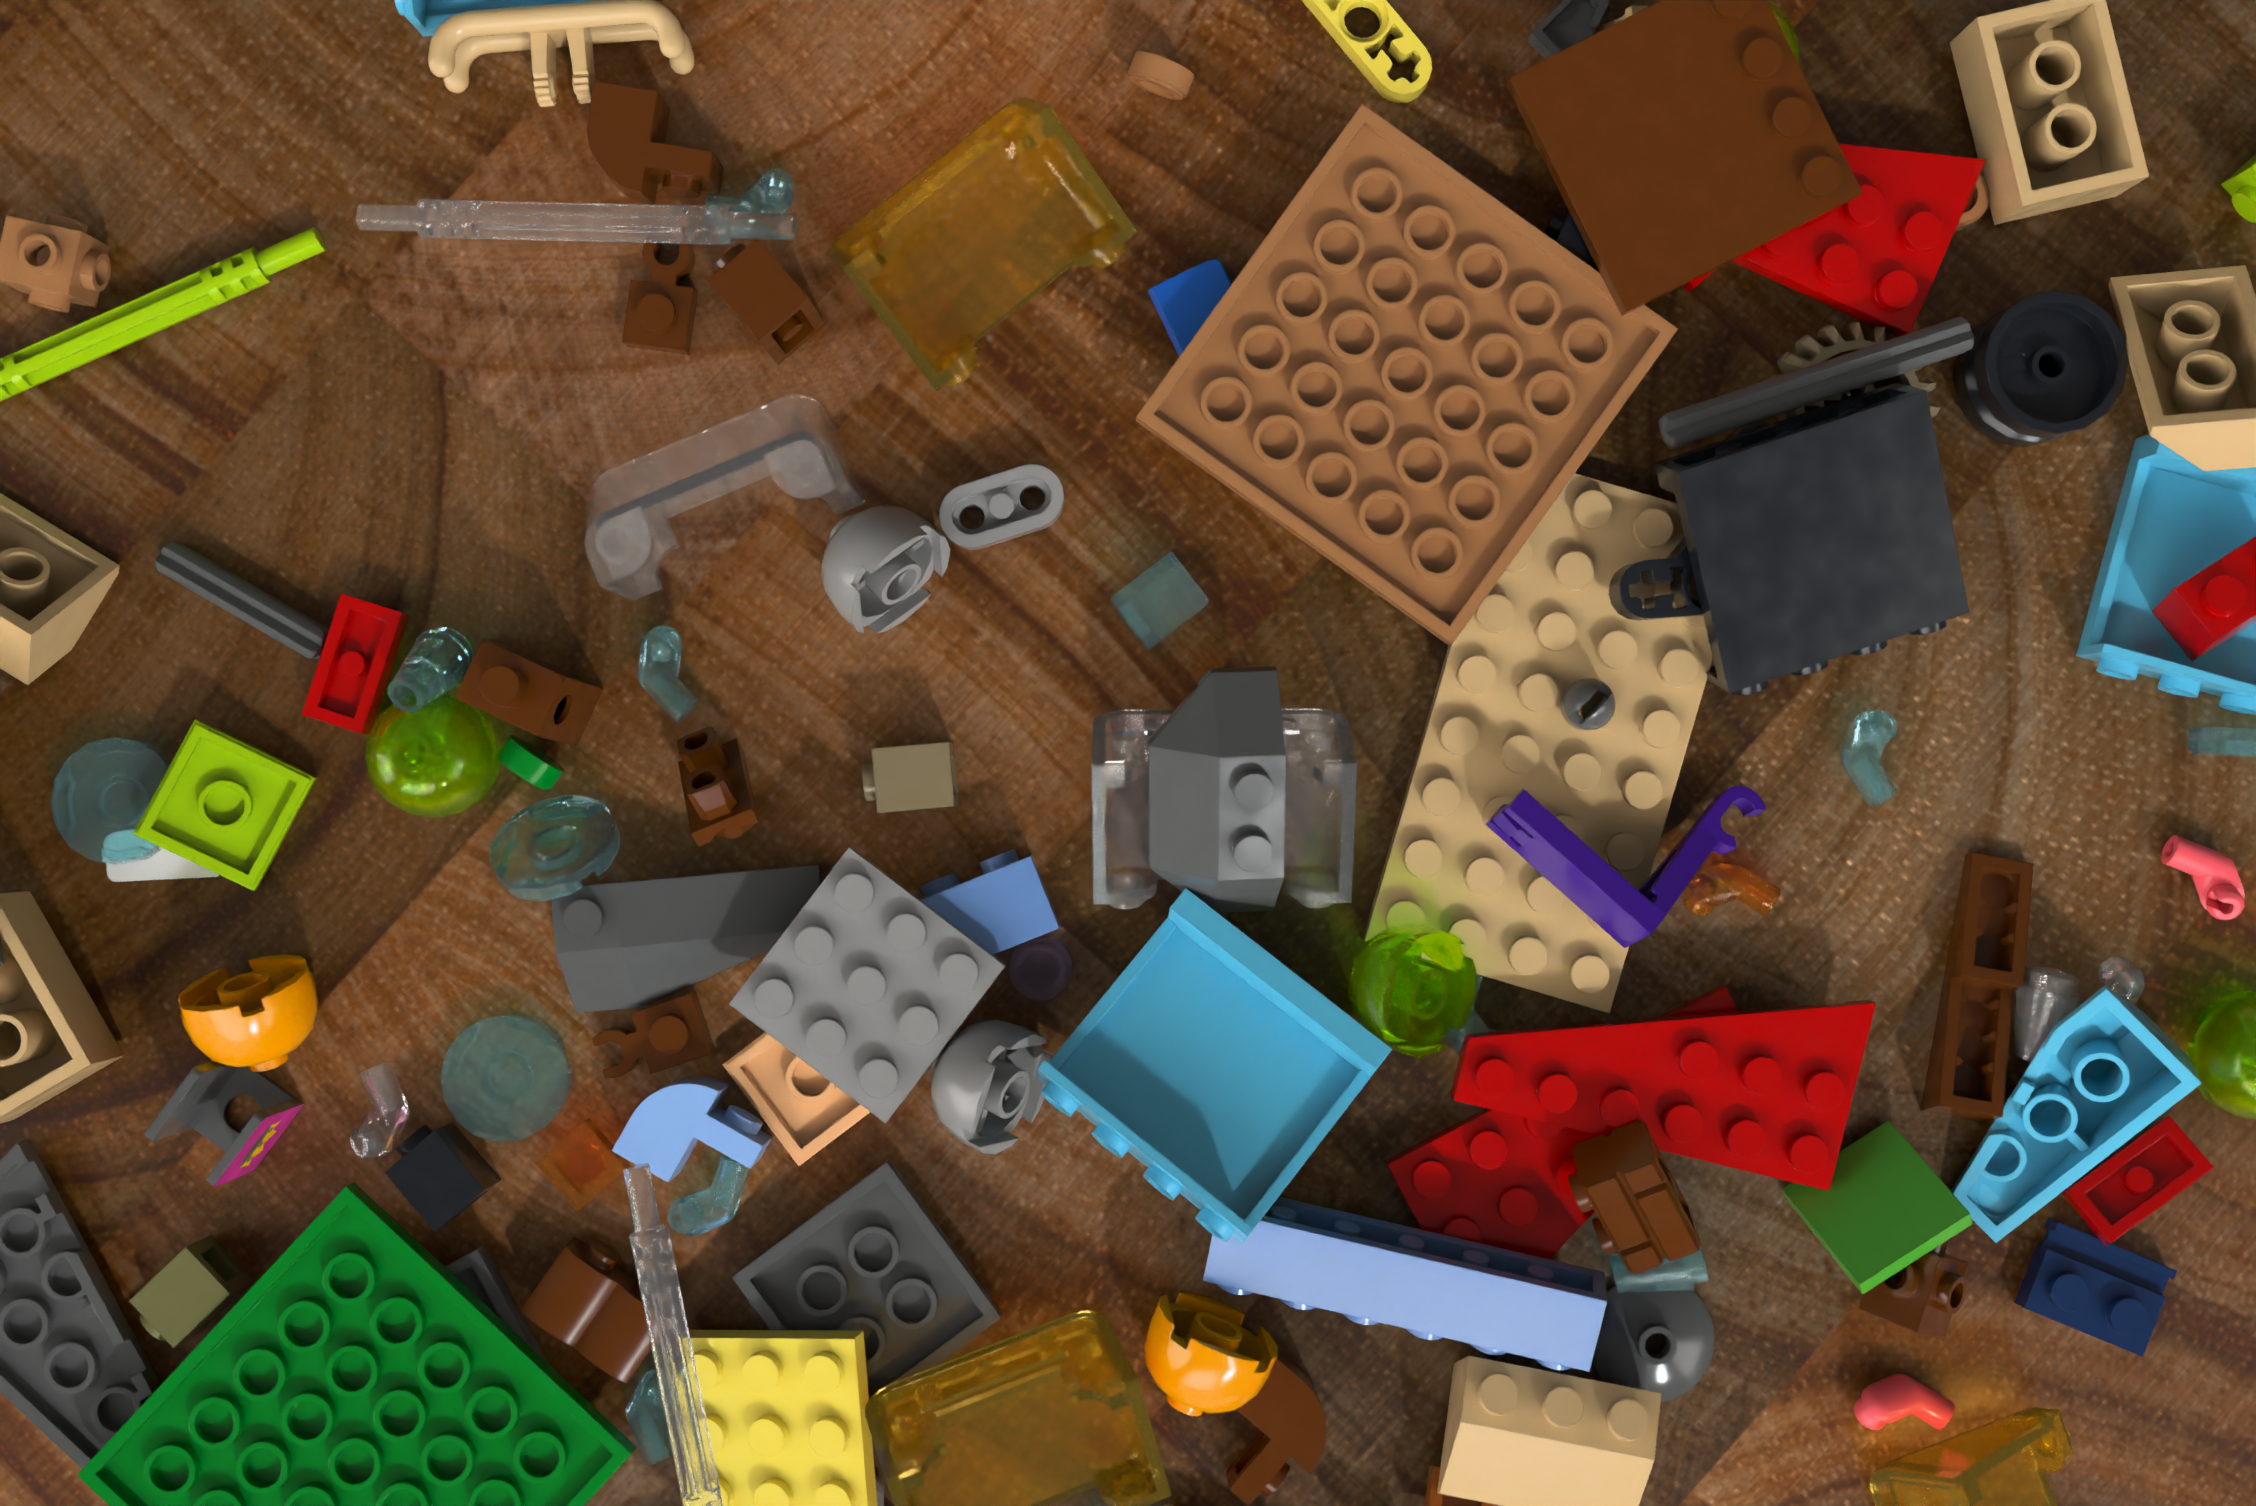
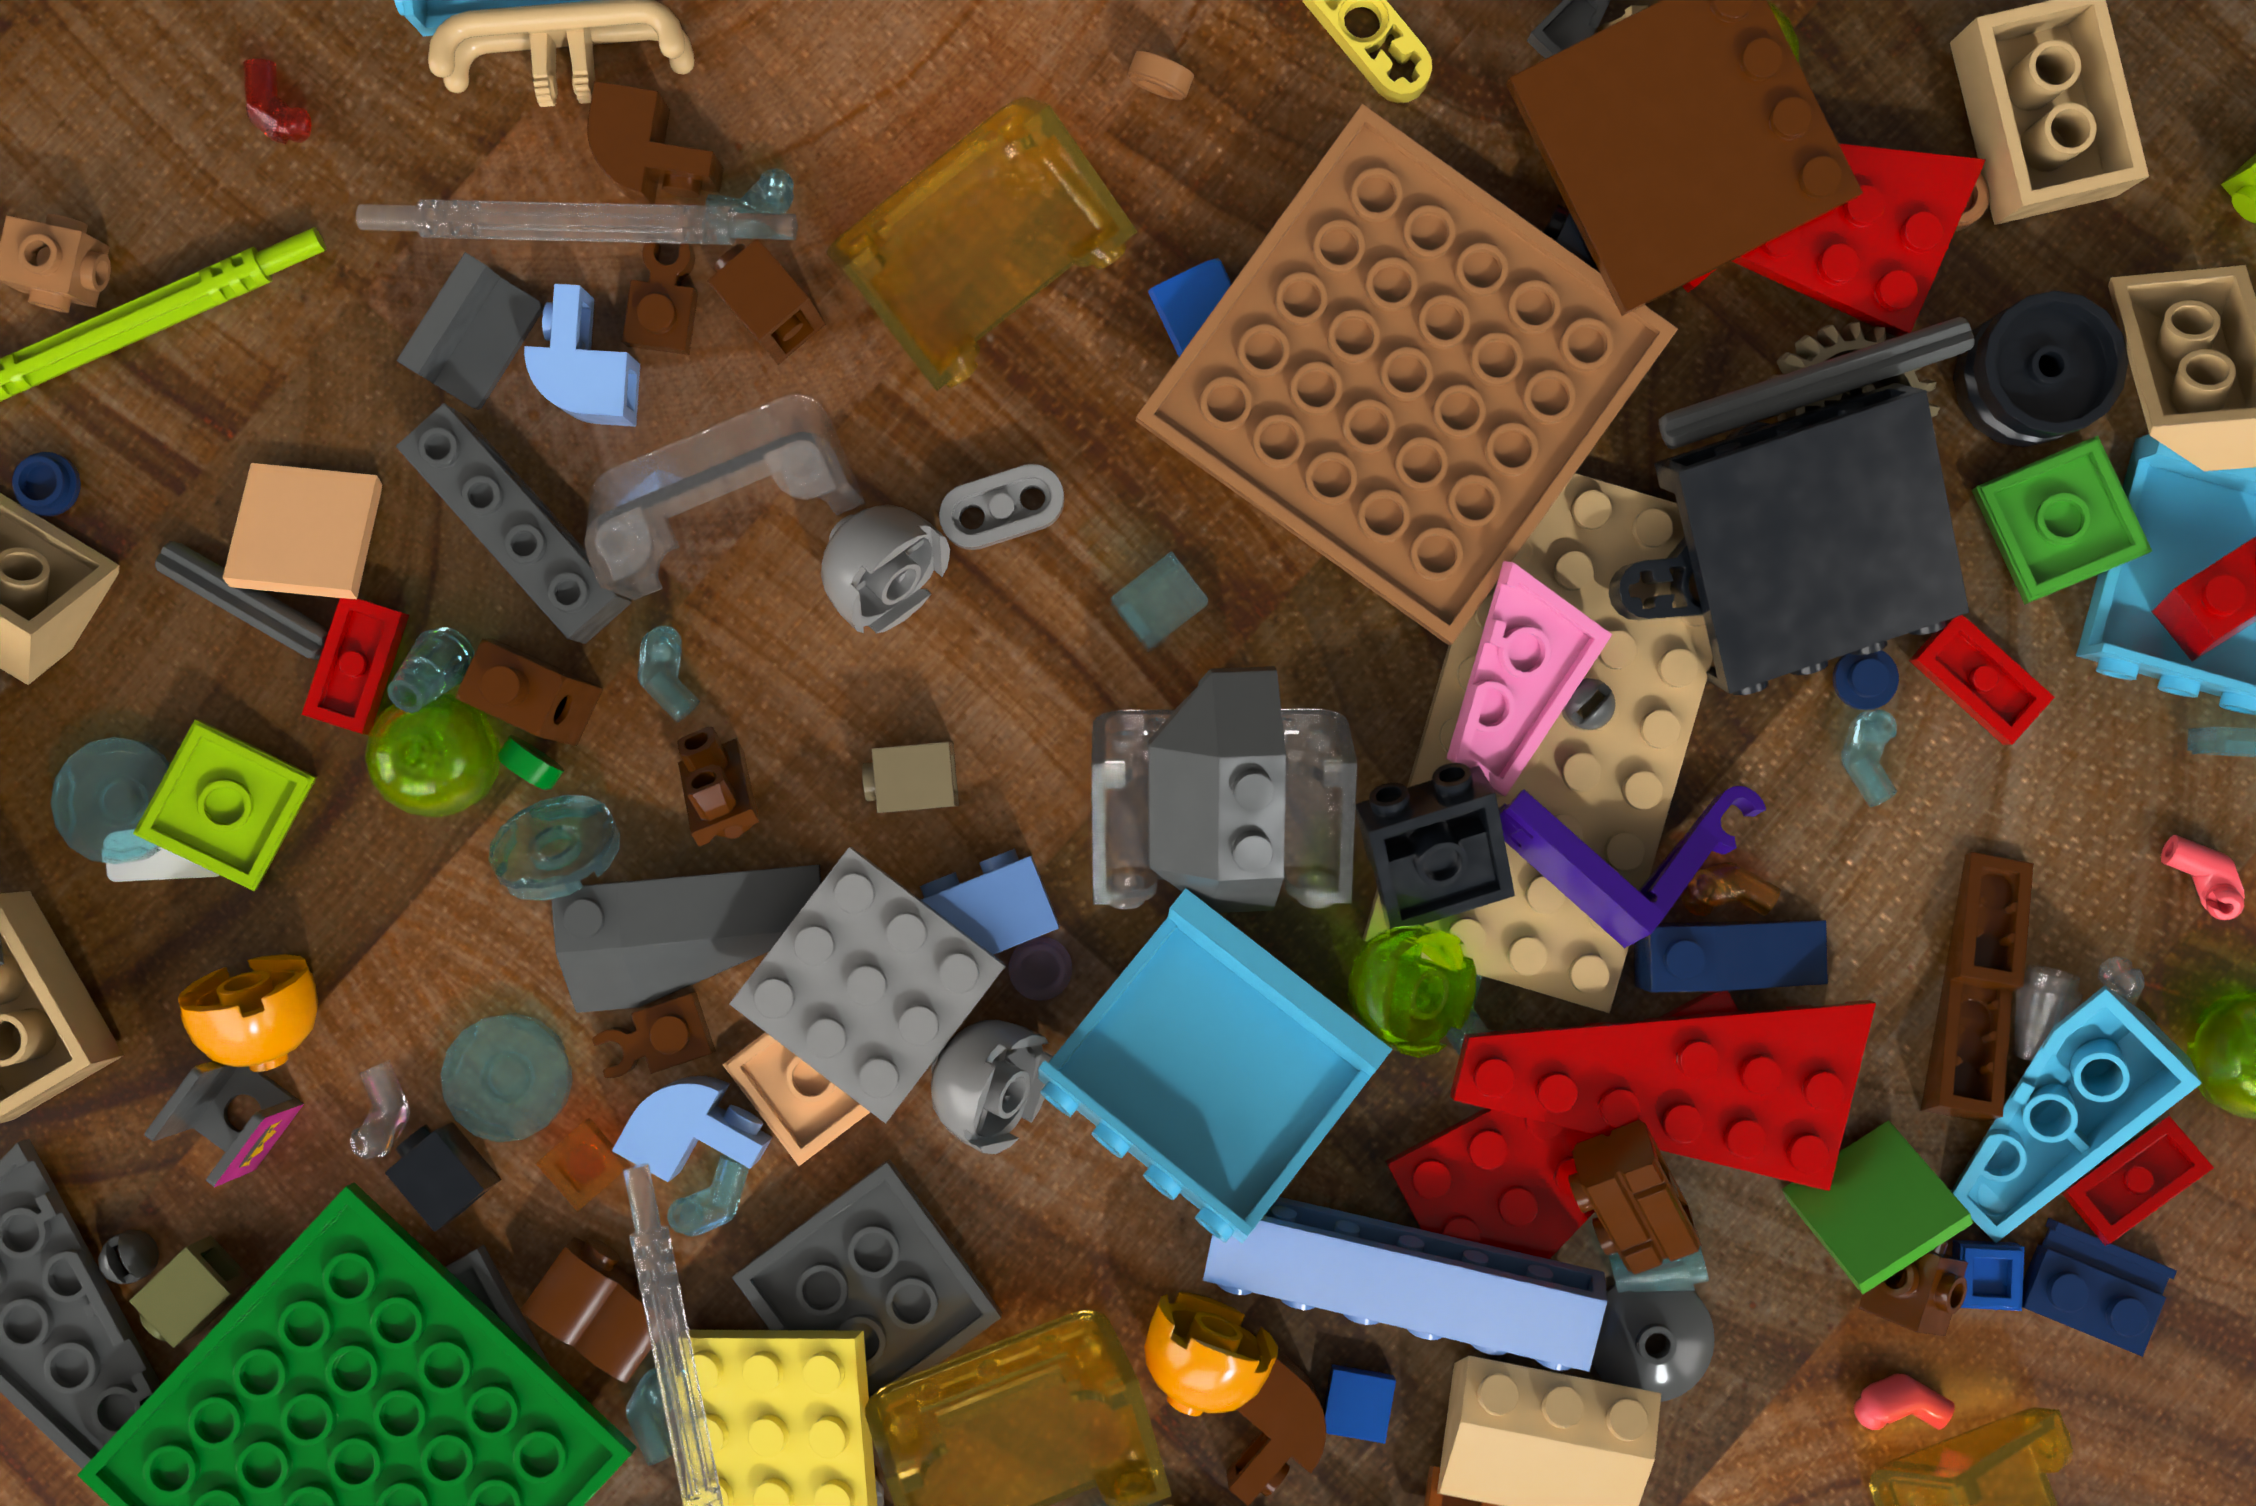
none -> dark blue plate [12,452,81,516]
none -> dark grey hinge [98,1229,159,1284]
none -> light nougat tile [223,463,383,600]
none -> clear red arm [243,59,311,144]
none -> dark grey panel [396,252,544,410]
none -> dark grey brick [396,403,632,644]
none -> light blue brick [524,284,640,427]
none -> blue tile [1323,1364,1396,1444]
none -> black plate [1355,763,1515,934]
none -> bright pink wing [1446,561,1612,796]
none -> dark blue slope [1634,920,1828,992]
none -> dark blue plate [1833,650,1899,710]
none -> red plate [1909,615,2055,745]
none -> blue tile [1952,1240,2025,1311]
none -> bright green tile [1972,436,2152,605]

